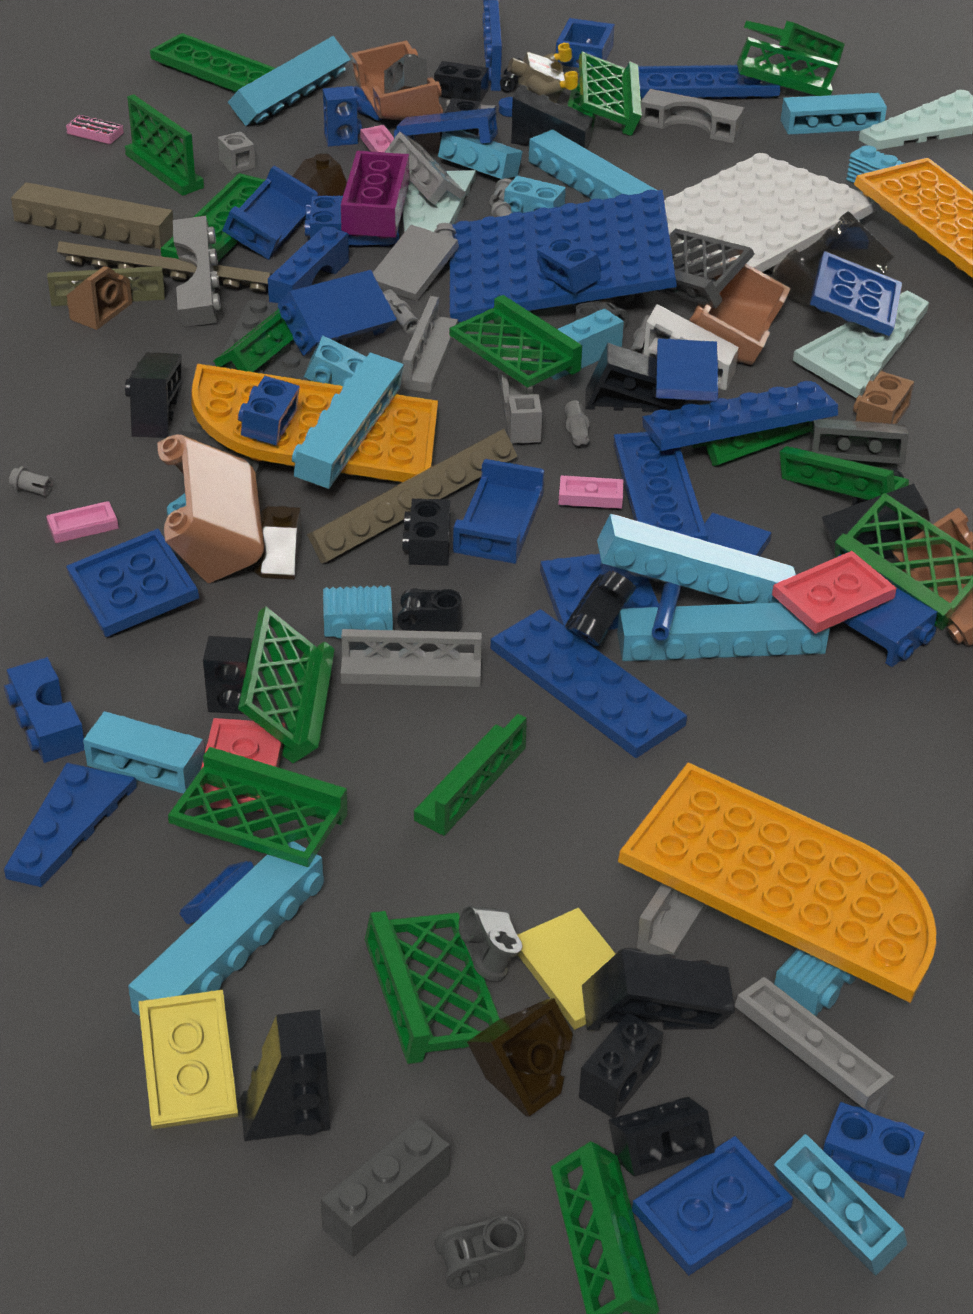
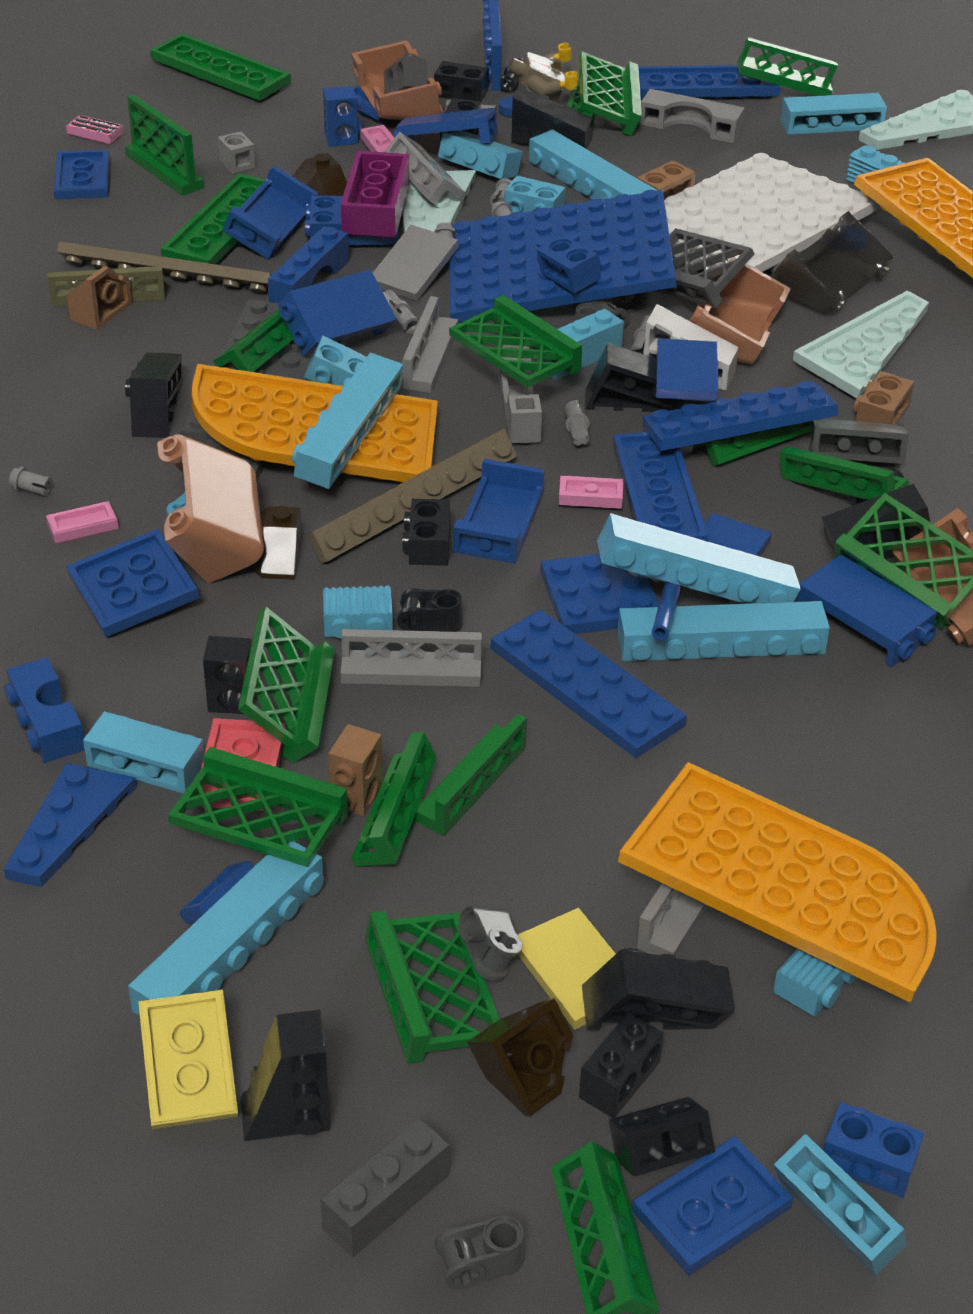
dark tan brick [11,182,173,250] -> none
light grey arch [172,216,221,327] -> none
medium azure brick [228,36,351,126] -> none
blue brick [238,375,300,445] -> none
blue window [556,18,615,68] -> none
black piece [565,571,637,647] -> none
light grey fence [734,977,894,1115] -> none
green fence [744,20,845,65] -> none
coral plate [772,551,897,634] -> none
blue plate [810,251,902,336] -> none
none -> blue tile [54,150,110,199]
none -> medium nougat brick [328,724,383,816]
none -> green fence [351,732,437,867]
none -> medium nougat brick [637,160,696,200]

